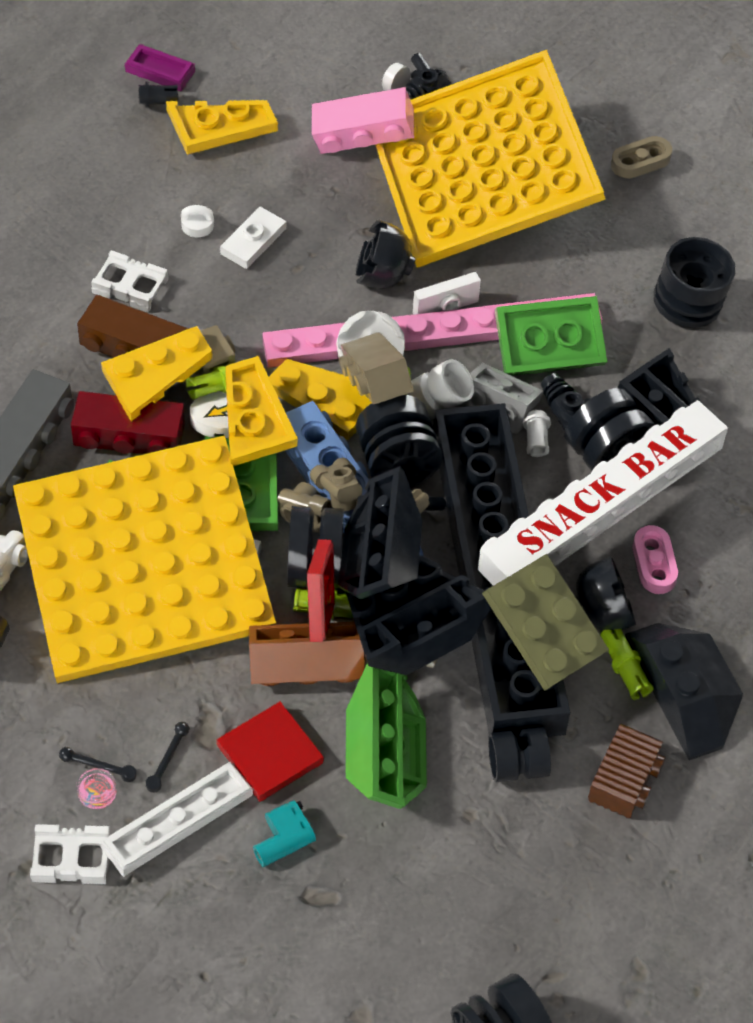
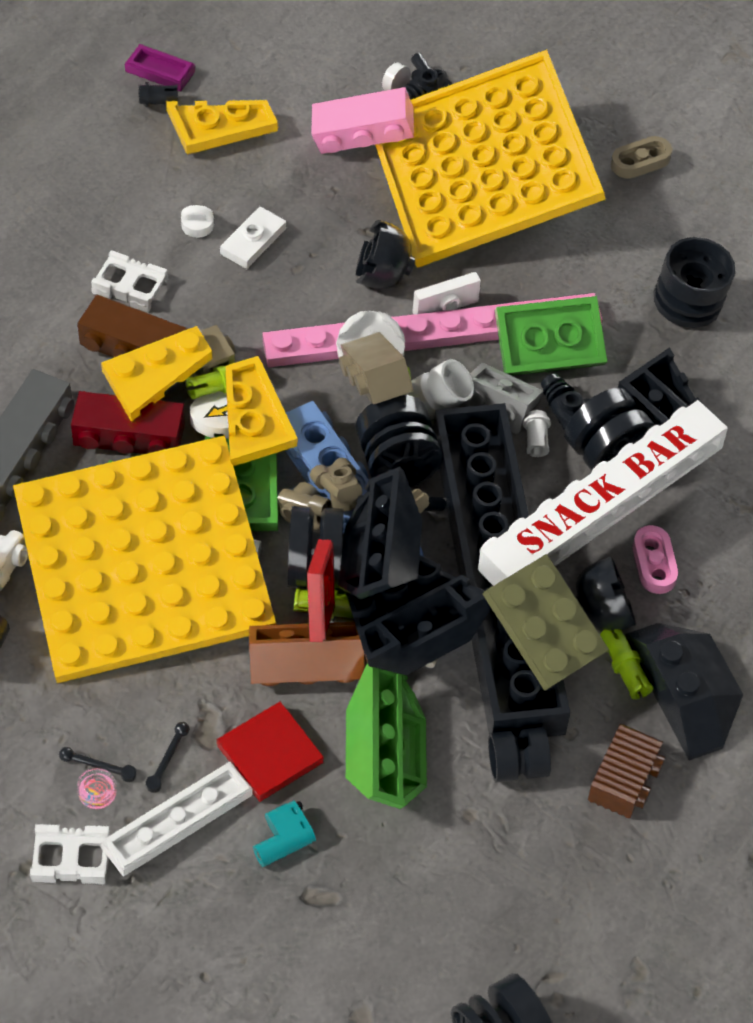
yellow wing [269,359,371,440] -> none

